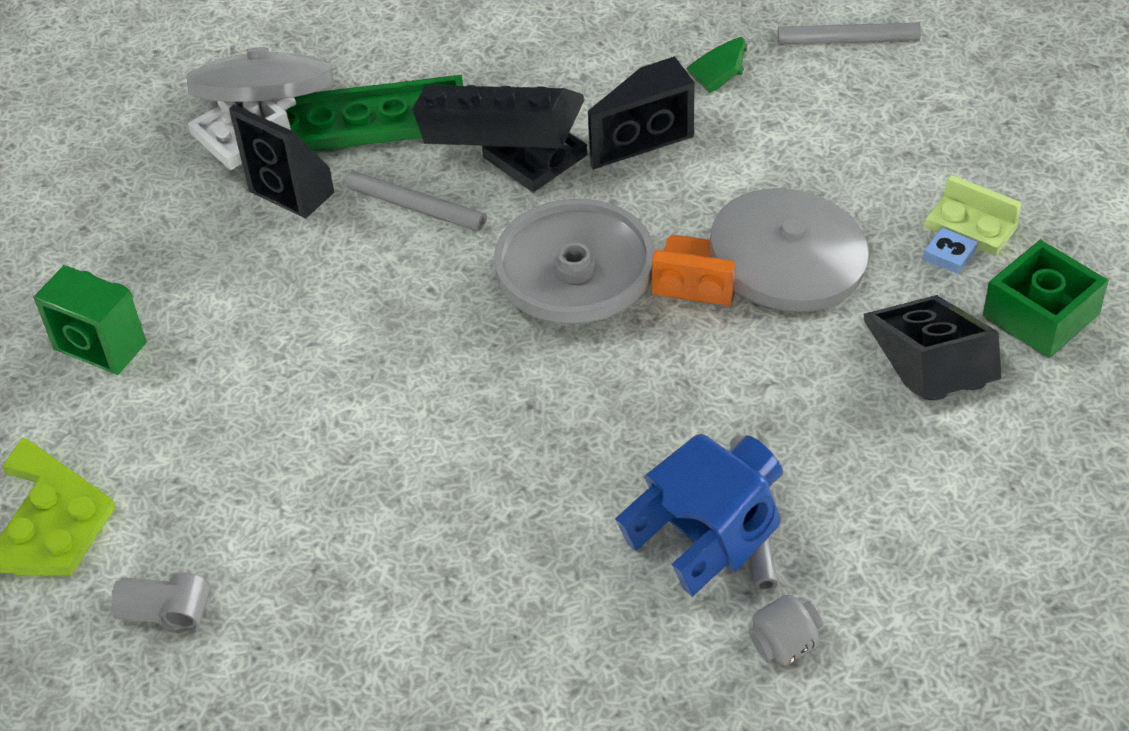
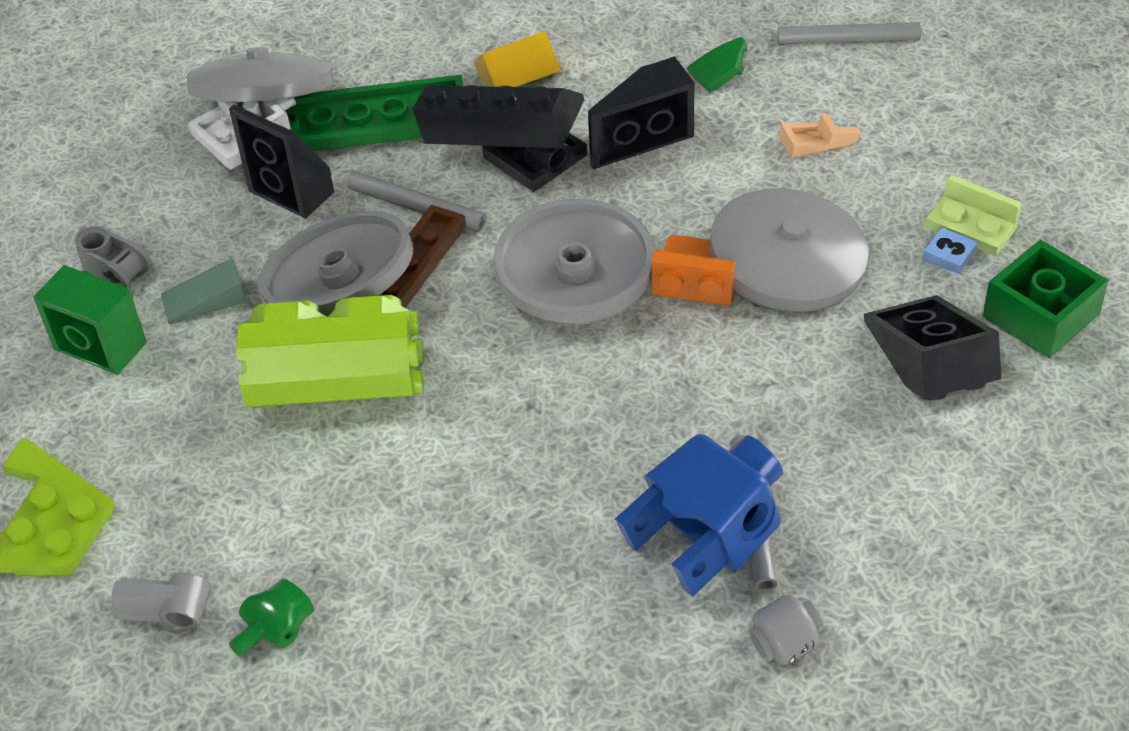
none -> light grey piece [74,226,152,289]
none -> sand green slope [161,259,246,323]
none -> green piece [229,578,314,657]
none -> lime brick [236,295,424,407]
none -> light grey dish [258,211,414,317]
none -> reddish brown plate [378,205,466,308]
none -> yellow brick [474,31,561,87]
none -> light nougat slope [778,113,861,158]

